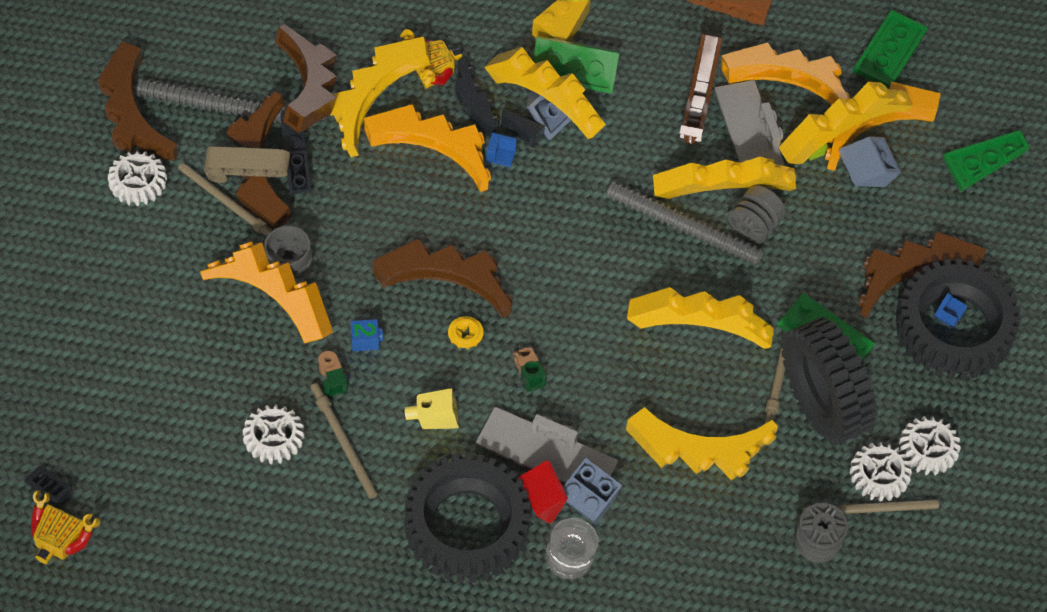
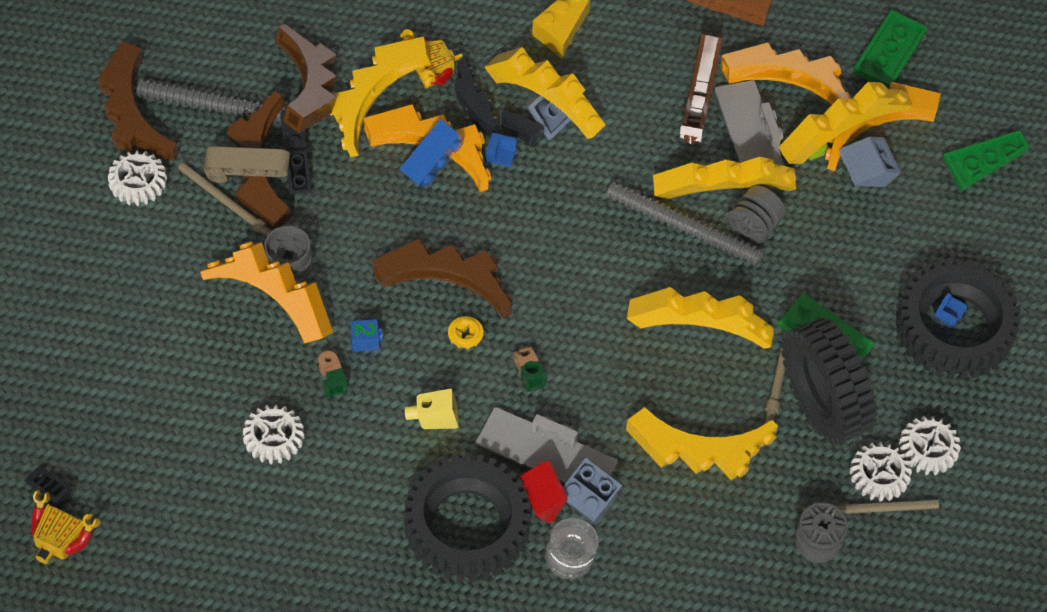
dark tan bar [310,383,378,499] -> none
green plate [533,36,620,94] -> none
reddish brown arch [858,232,987,318] -> none
none -> blue brick [400,119,464,189]

